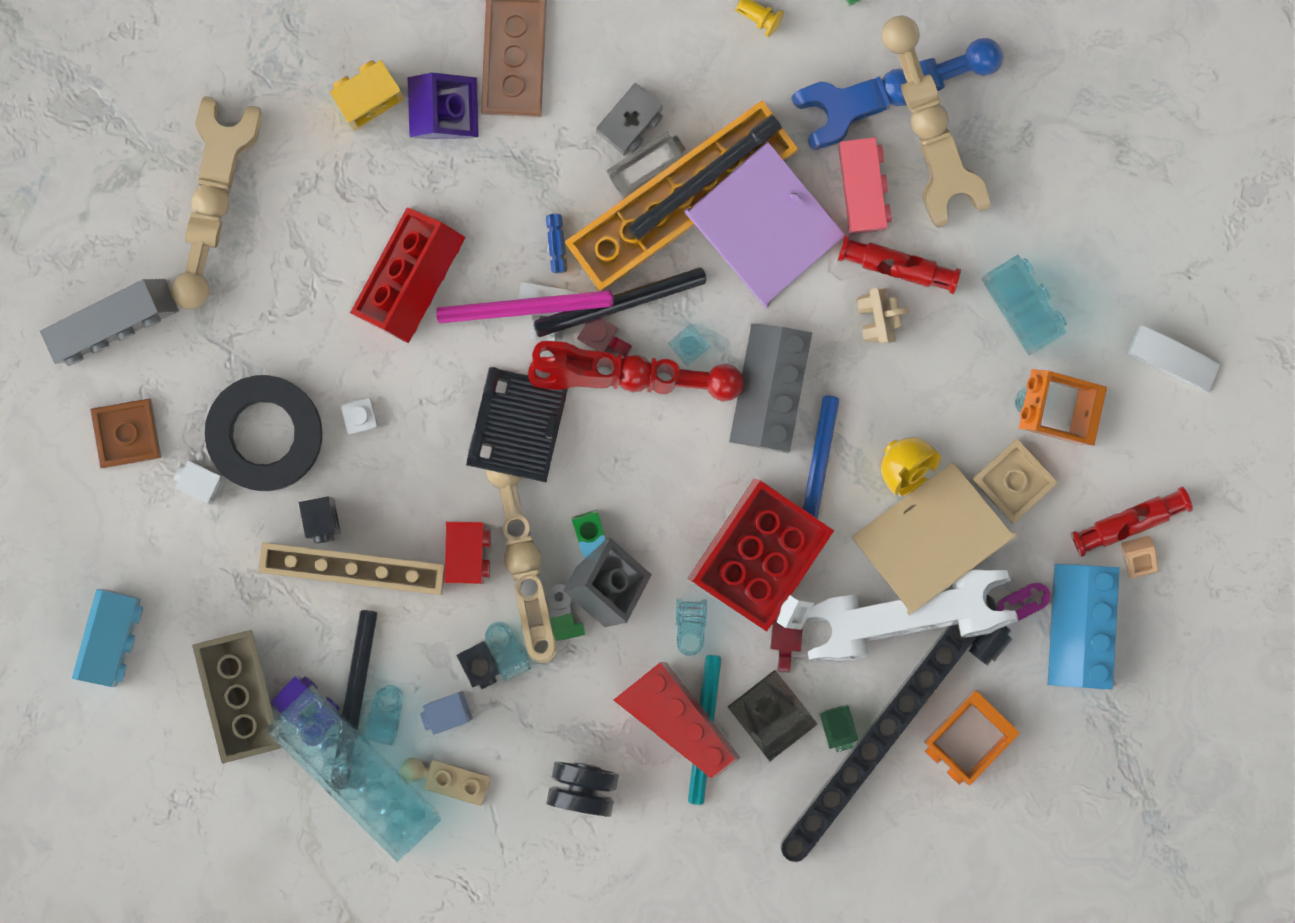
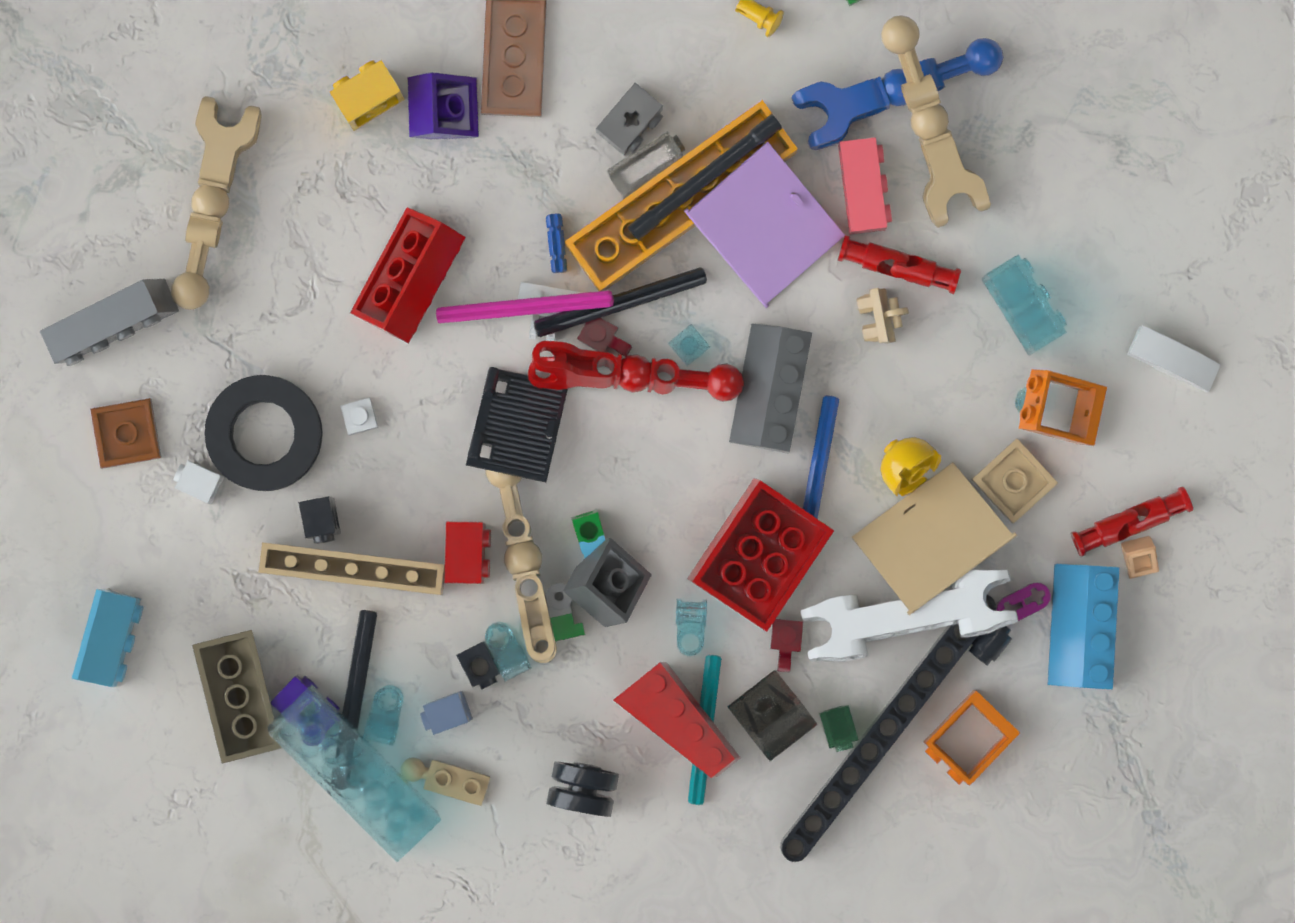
white plate [777,595,814,629] -> none

